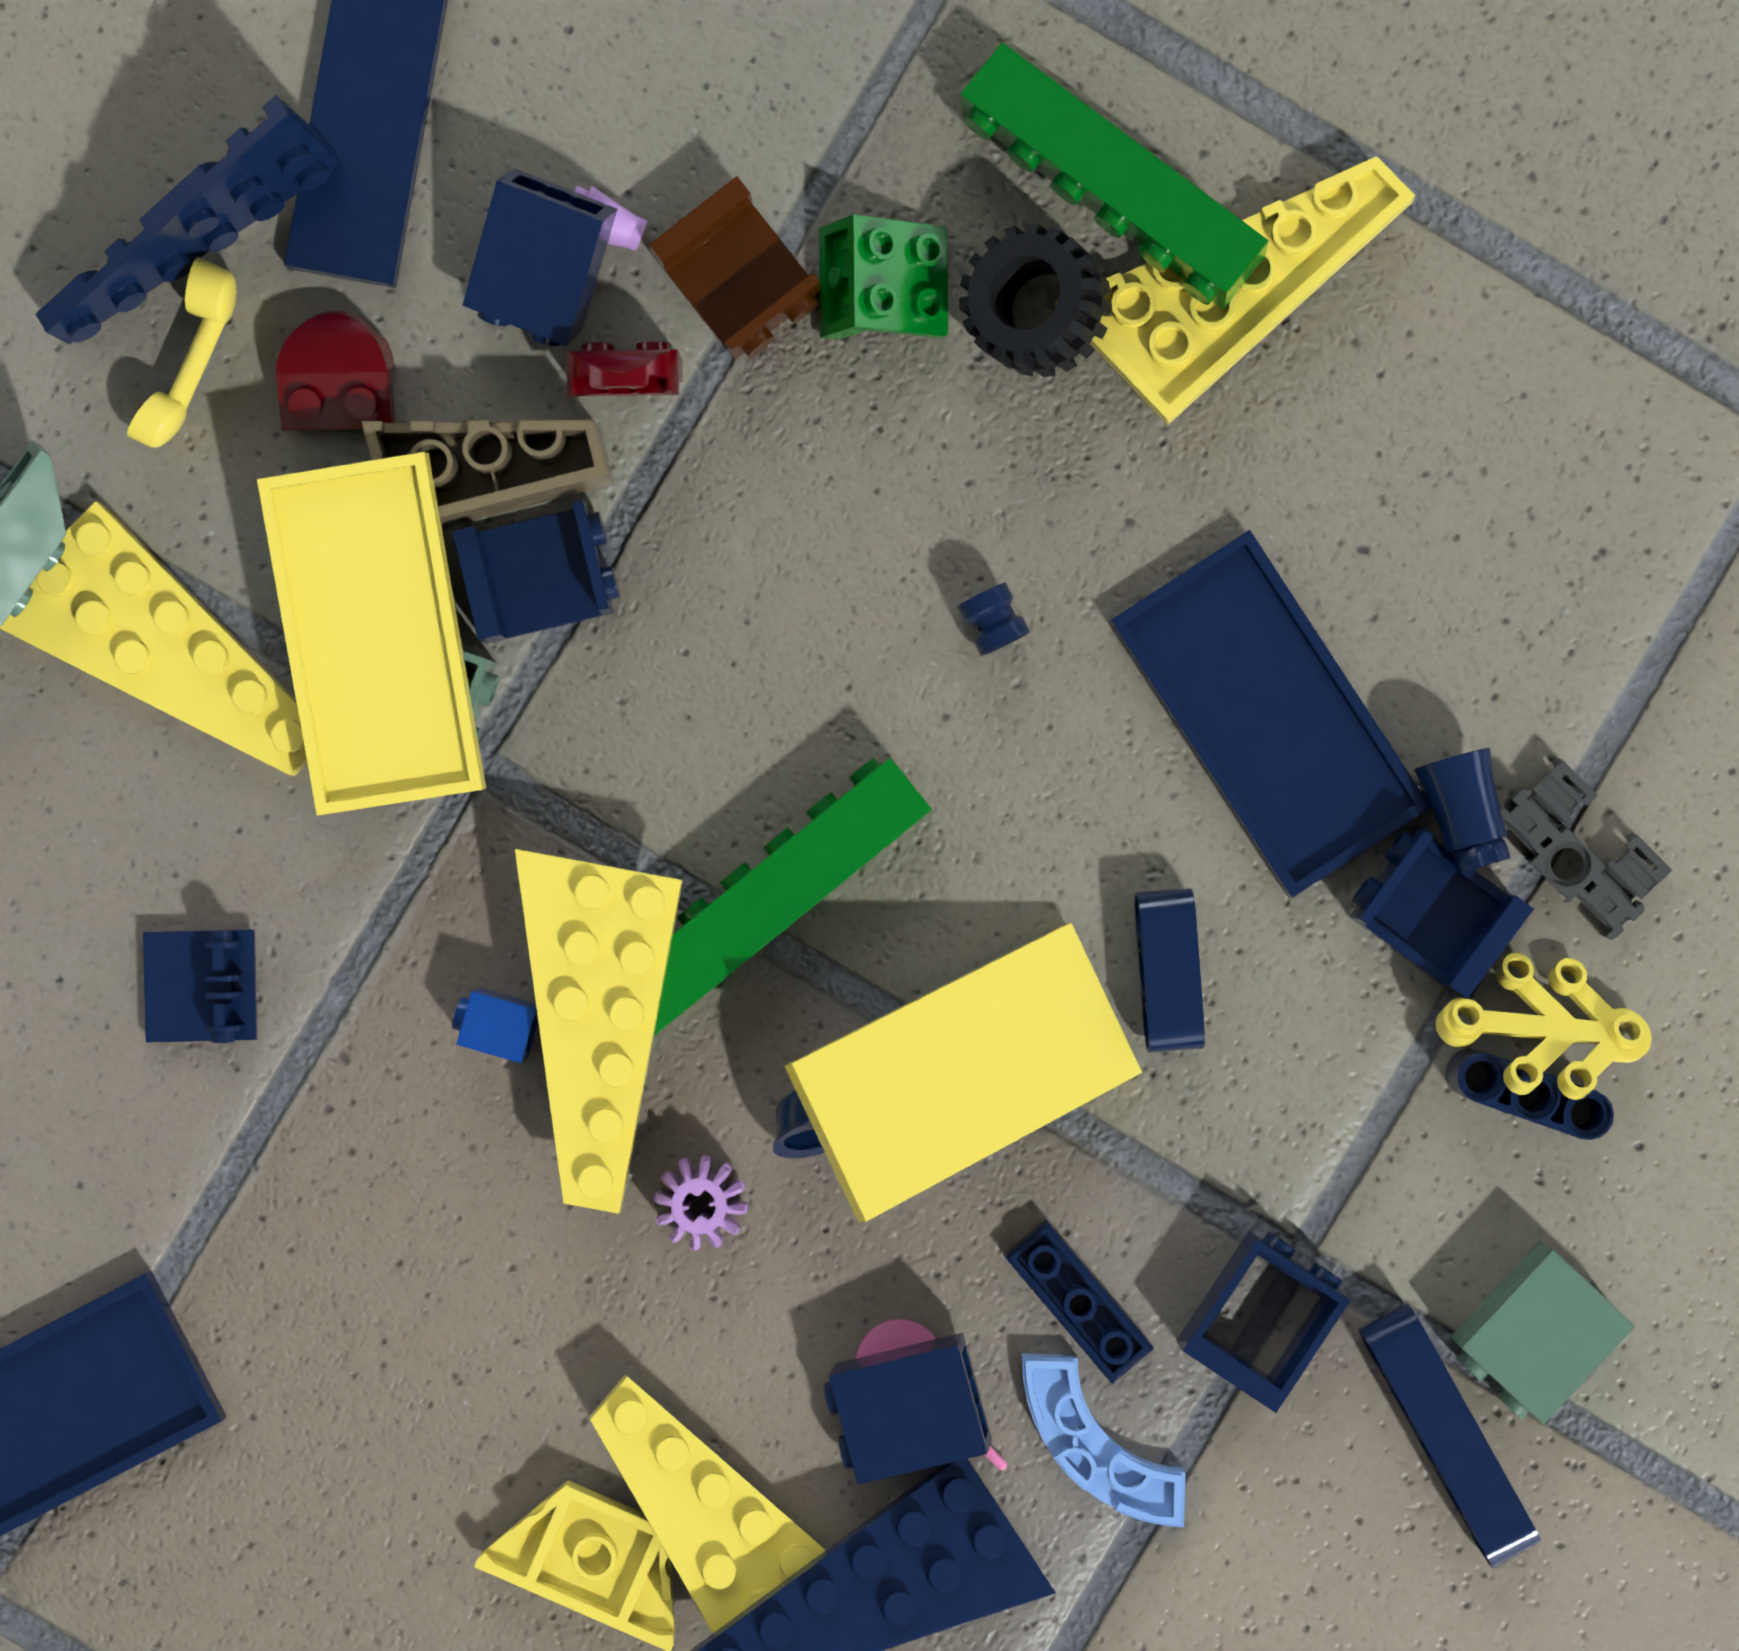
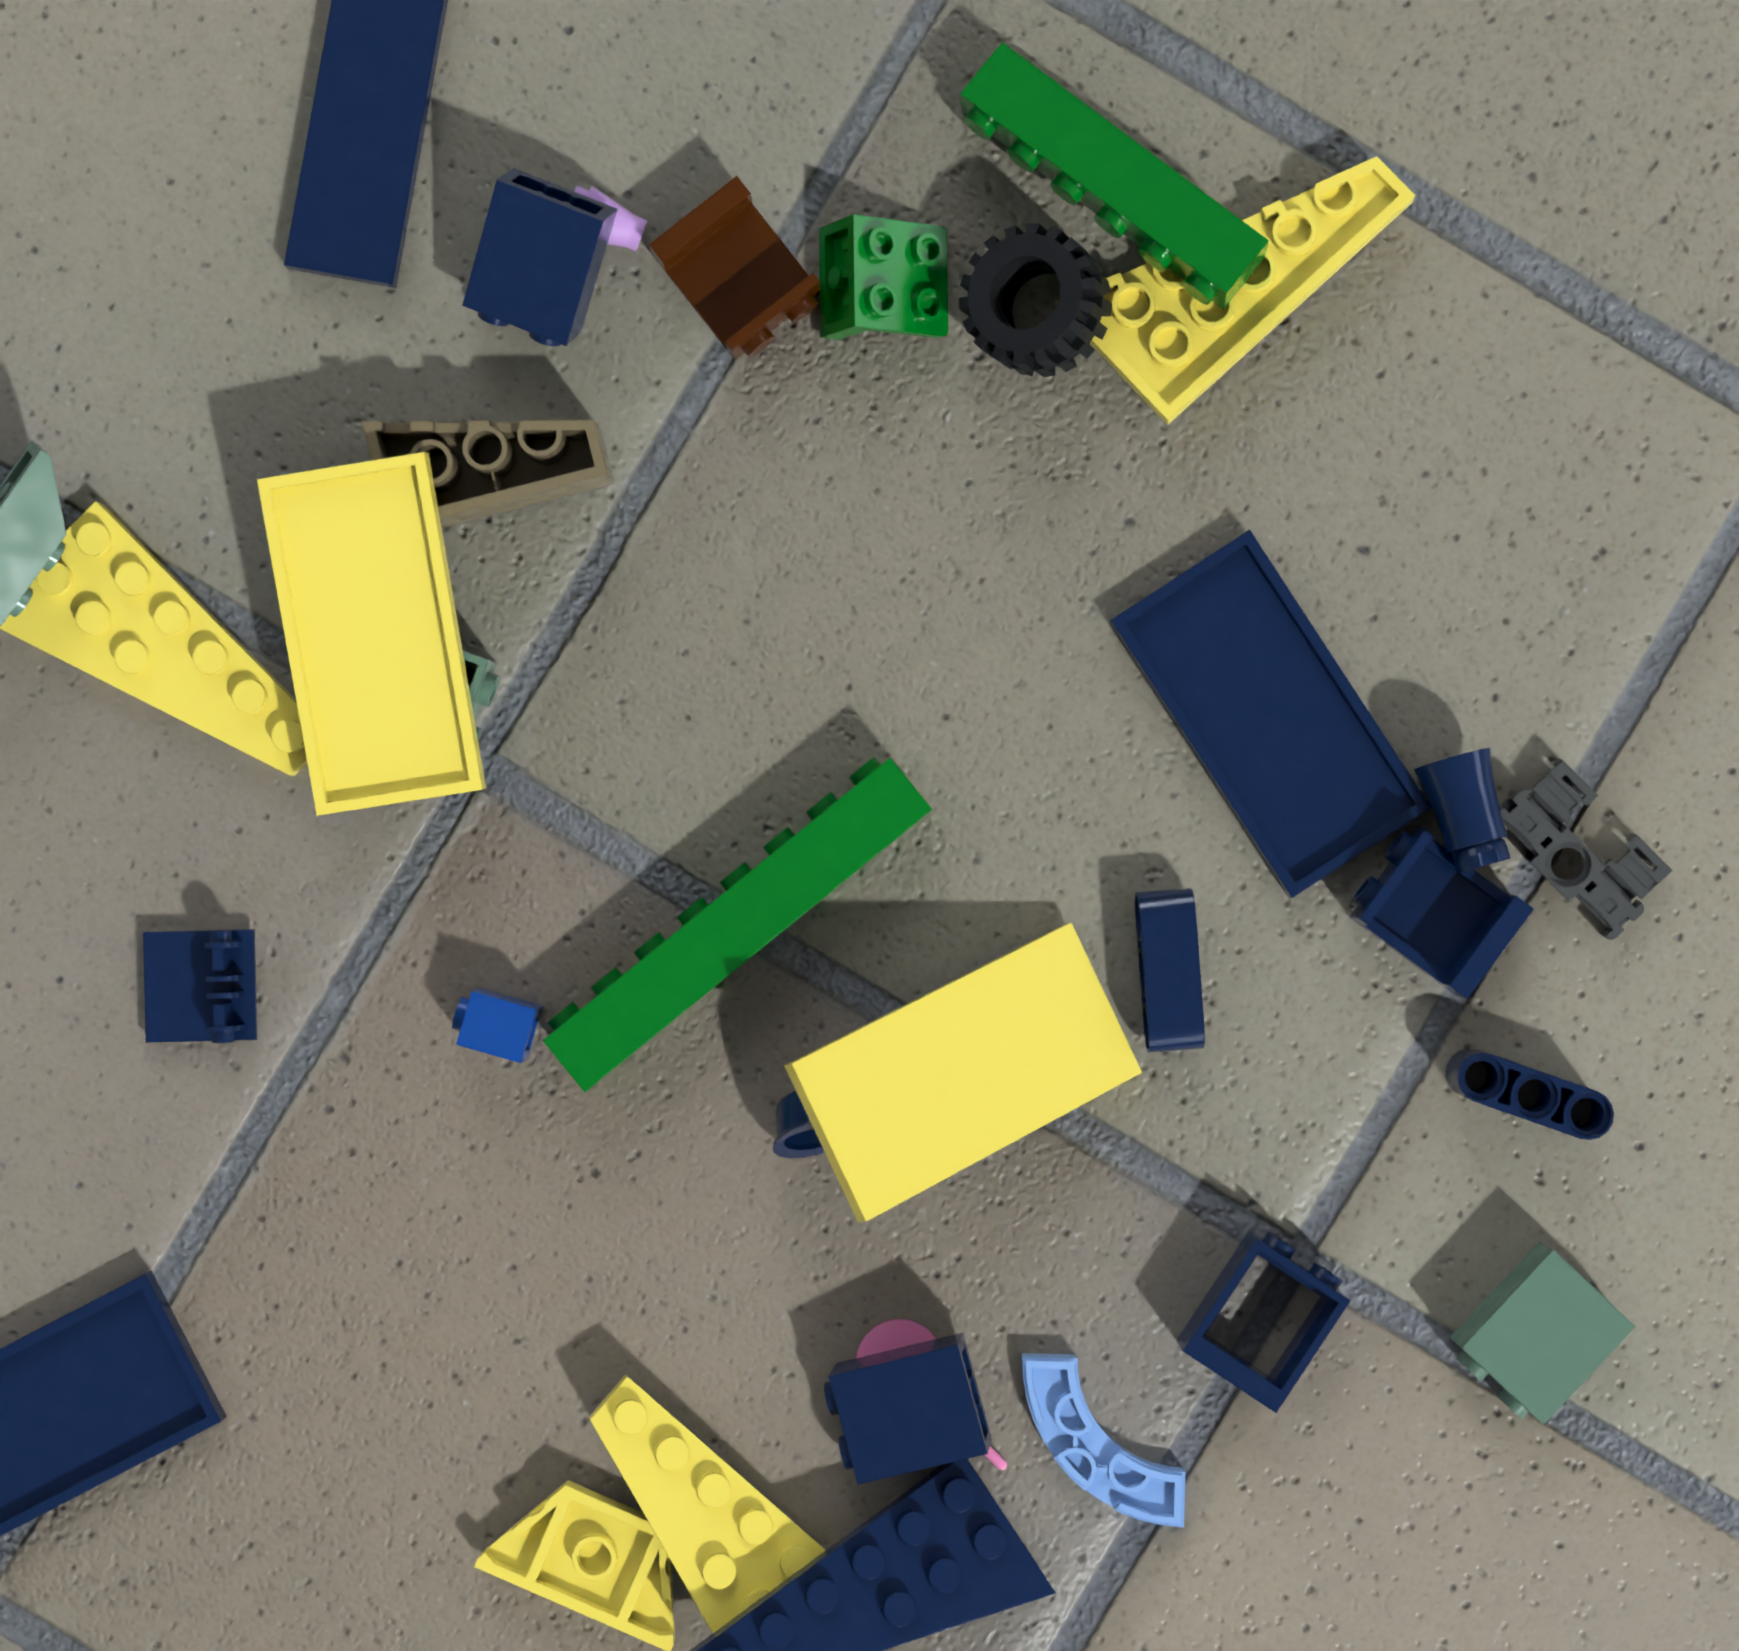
dark blue wing [35,95,342,344] -> none
light yellow piece [127,257,237,448] -> none
dark red slope [276,311,396,431] -> none
dark blue panel [452,500,620,644] -> none
light yellow wing [515,849,683,1214] -> none
dark red slope [566,342,683,397] -> none
lavender gear [653,1154,748,1251] -> none
dark blue wheel [957,582,1030,656] -> none
dark blue tile [1004,1219,1154,1384] -> none
dark blue beam [1358,1303,1541,1569] -> none
light yellow plant [1436,953,1652,1100] -> none

